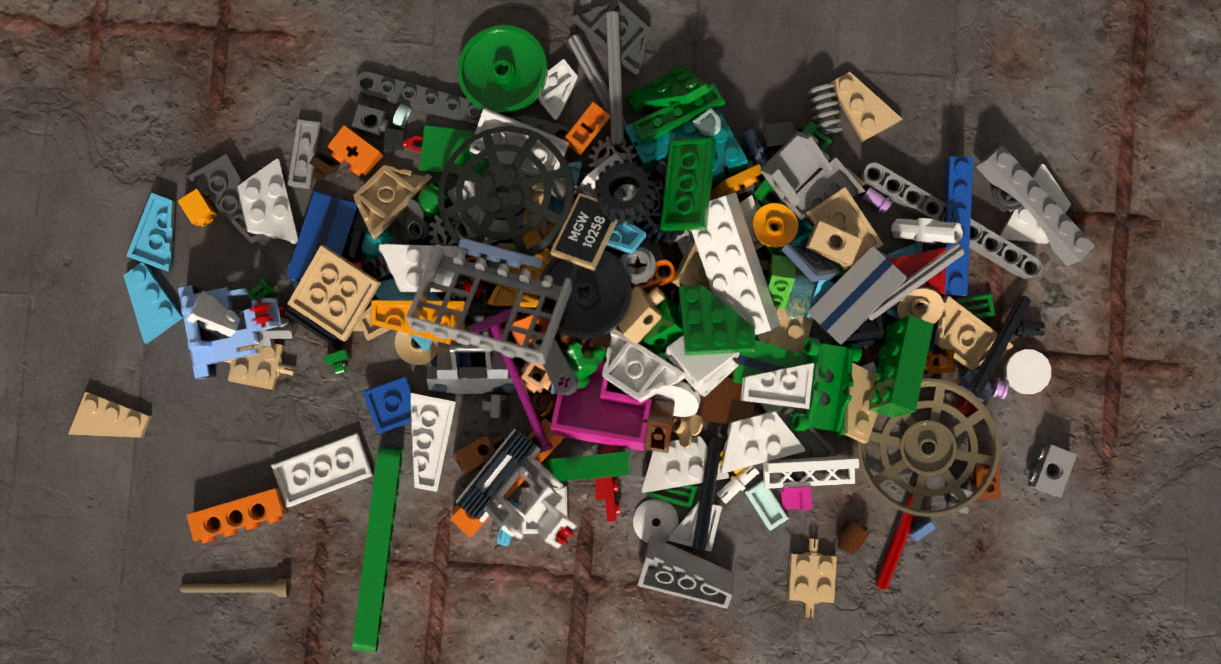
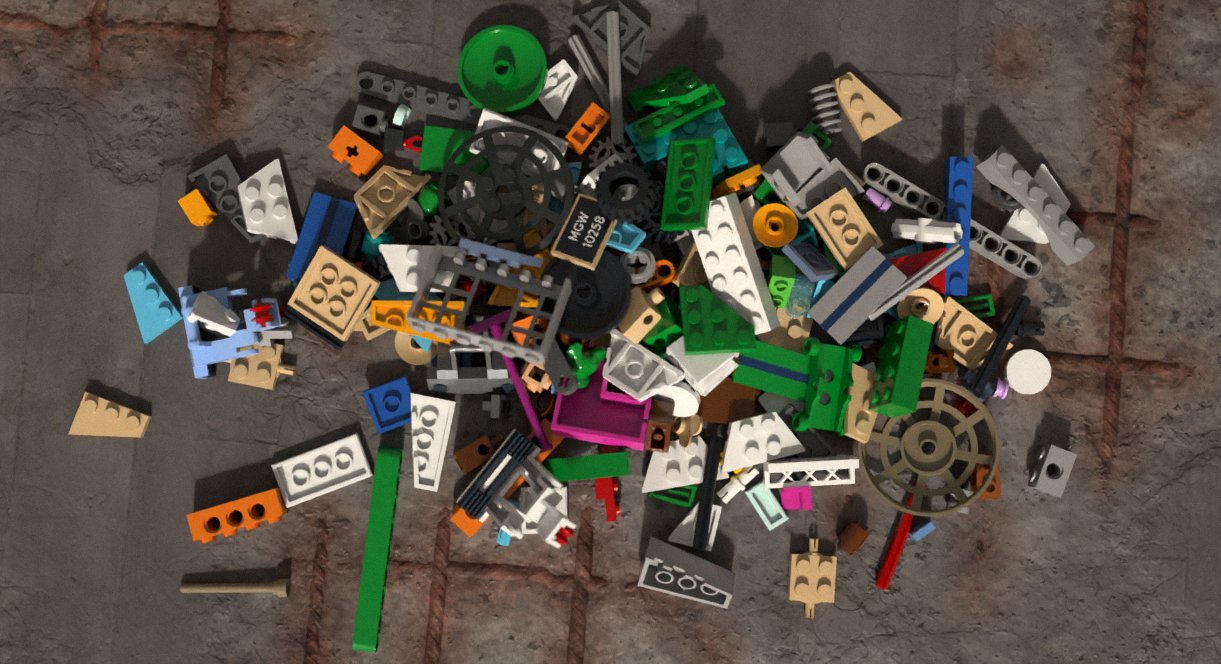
medium azure wing [126,193,175,273] -> none
green bush [246,276,276,301] -> none
light grey tile [288,119,322,190] -> none
dark brown tile [309,153,340,181] -> none
green tile [323,350,351,374] -> none
white dish [633,499,679,543] -> none
light aqua tile [693,108,721,136] -> none
white wing [740,363,814,409] -> none
sand blue pin [741,128,768,176] -> none
tan brick [805,219,862,267] -> none

